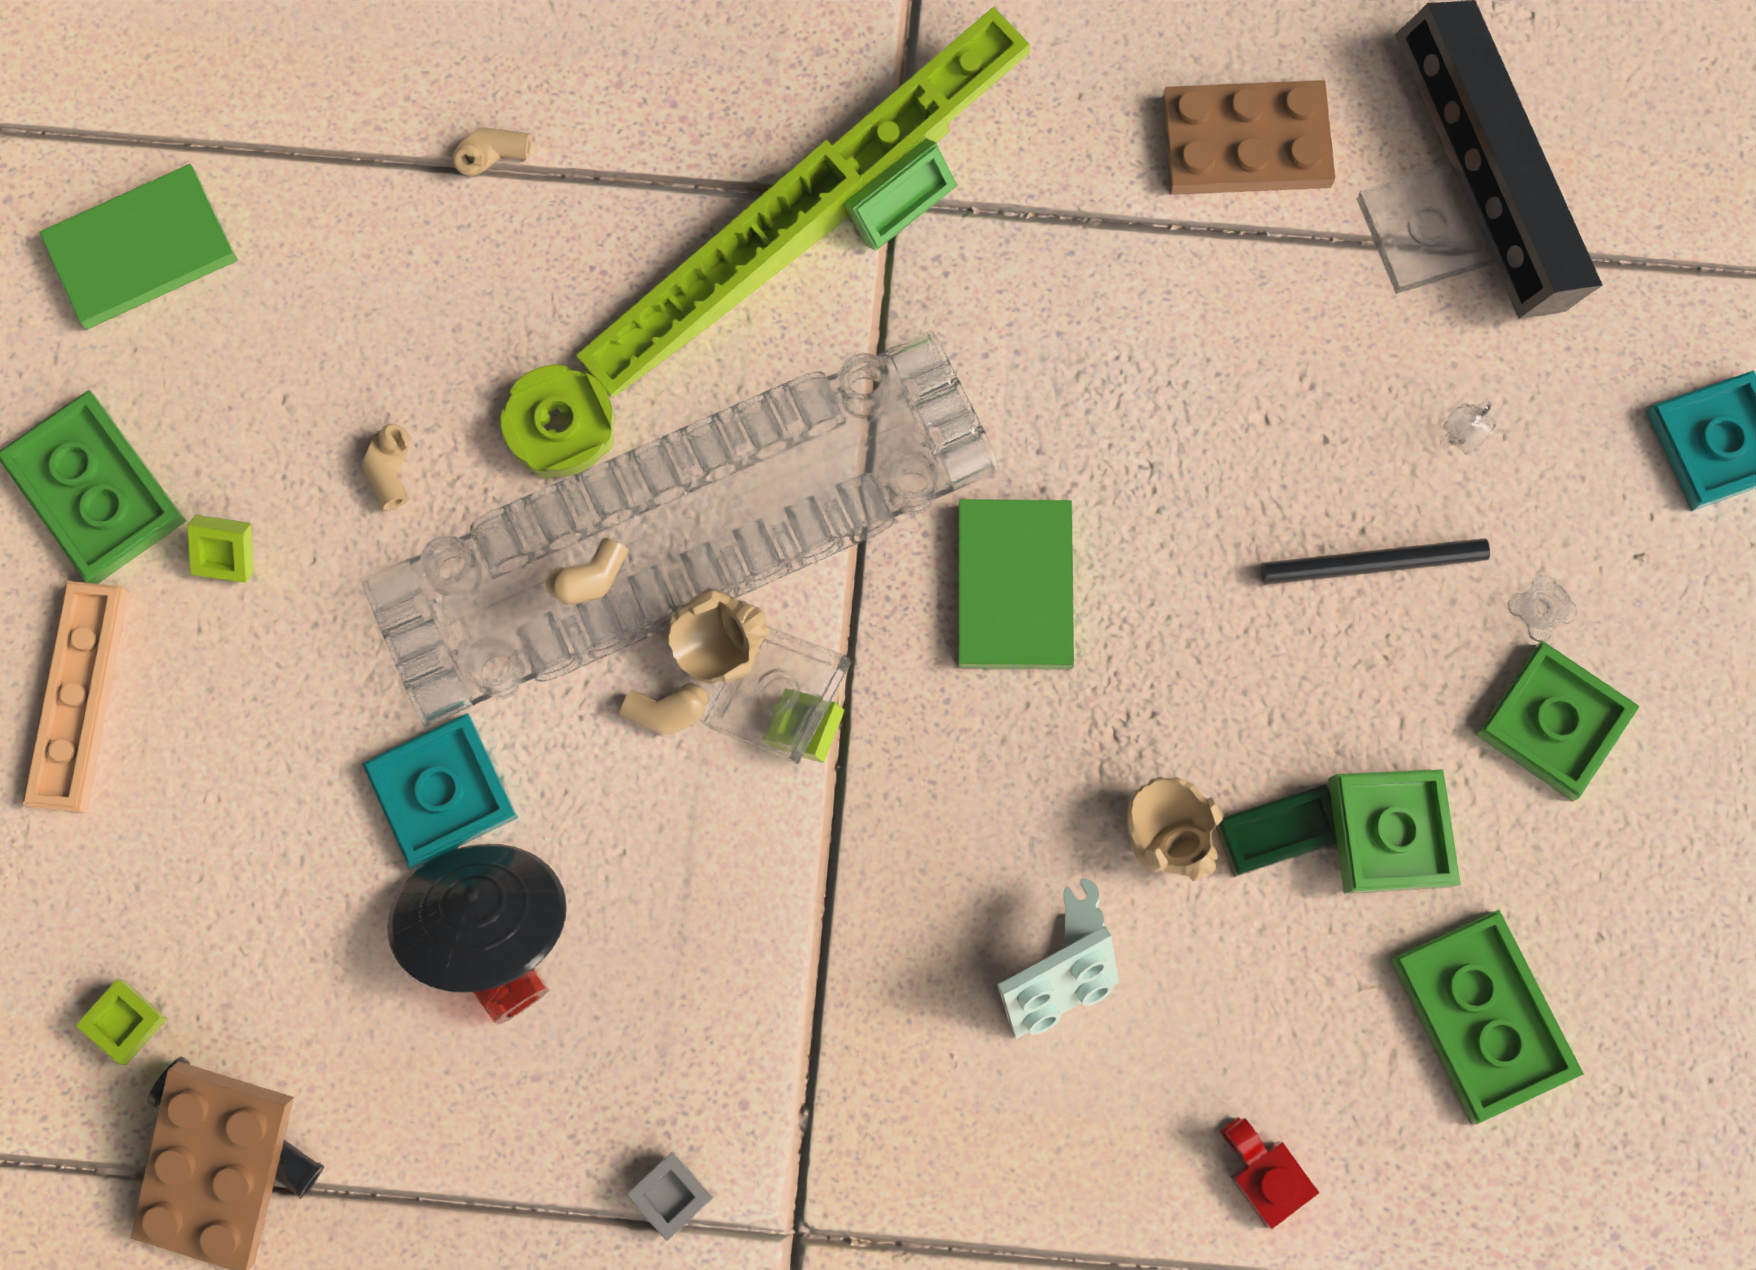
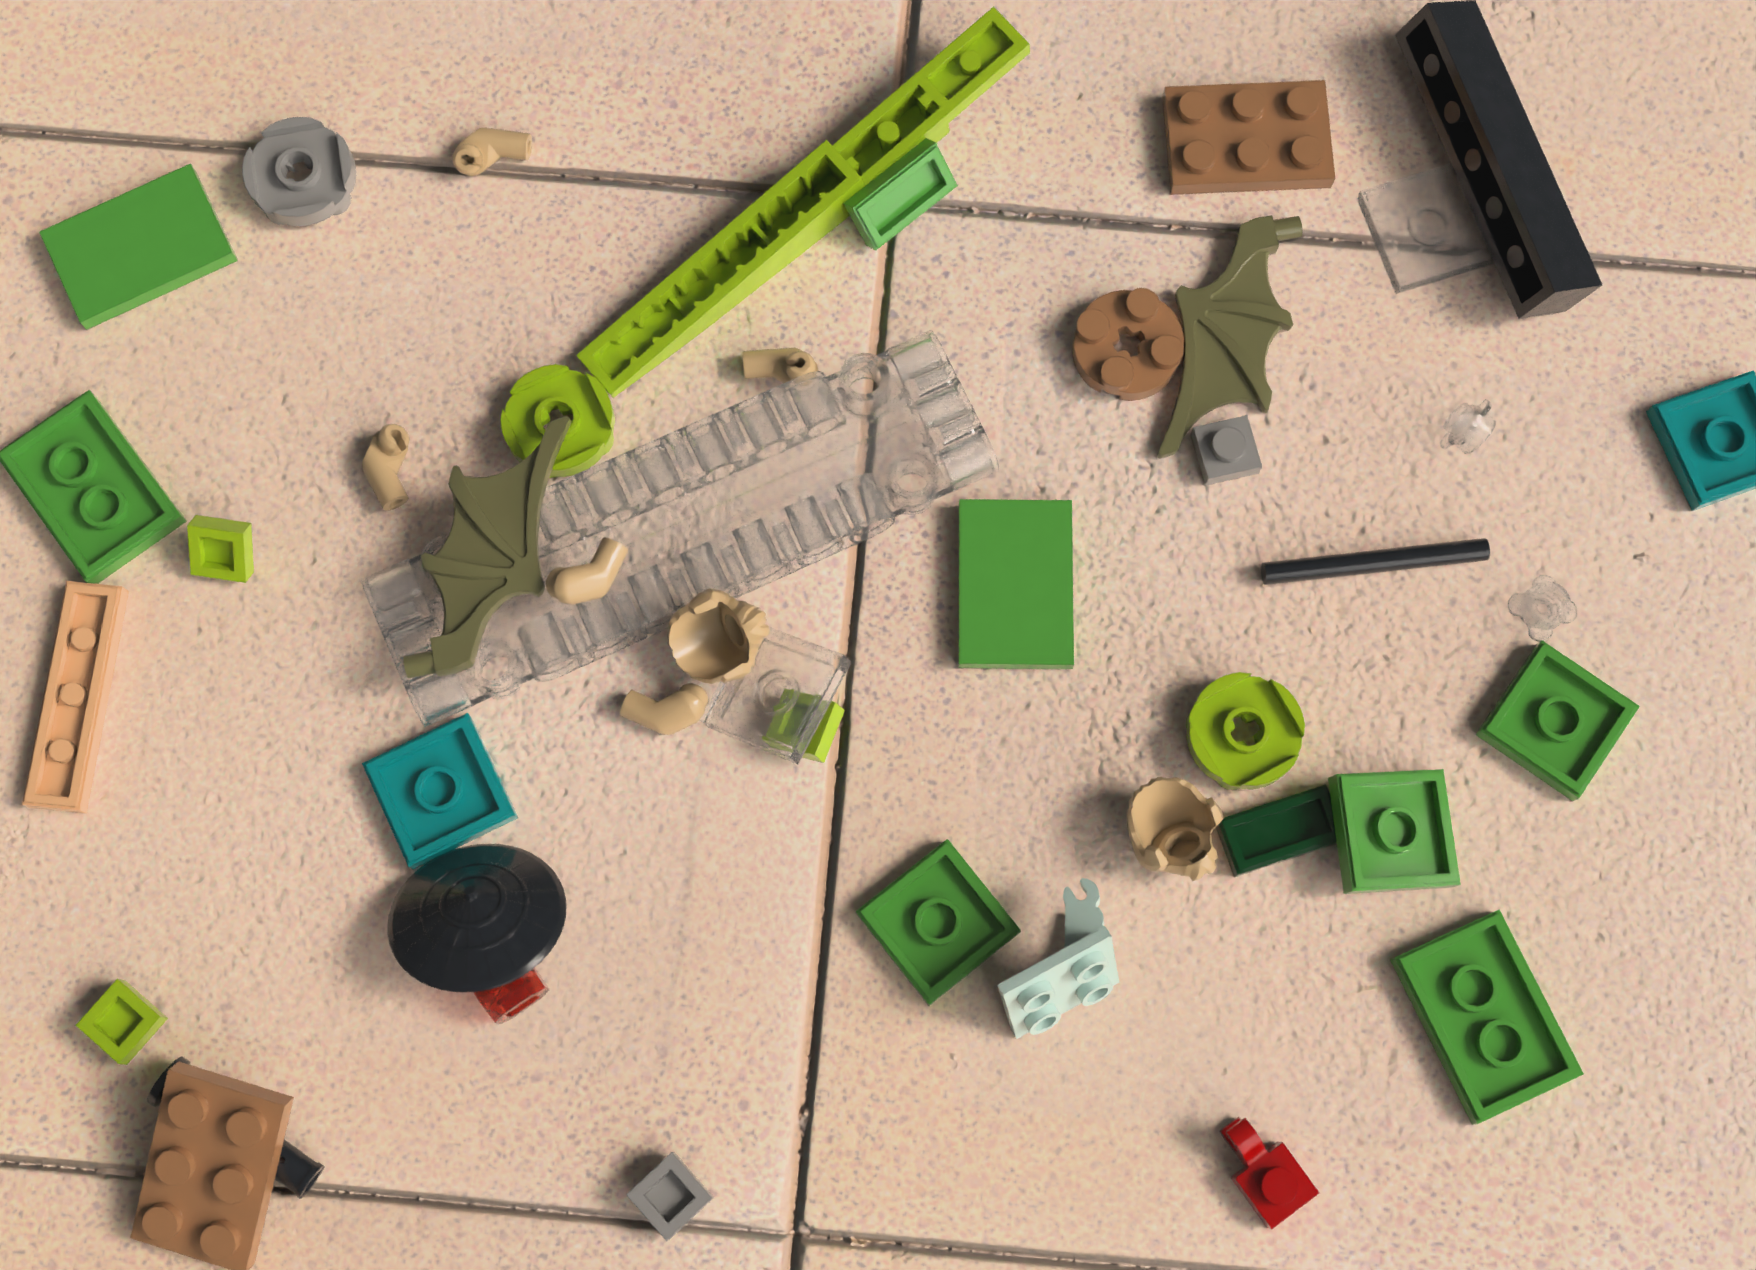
none -> light grey plate [242,117,356,226]
none -> olive animal [403,416,571,679]
none -> tan arm [743,347,818,389]
none -> bright green tile [856,839,1021,1006]
none -> medium nougat plate [1072,288,1184,401]
none -> olive animal [1157,215,1302,459]
none -> lime plate [1186,672,1305,790]
none -> light grey plate [1190,415,1262,486]

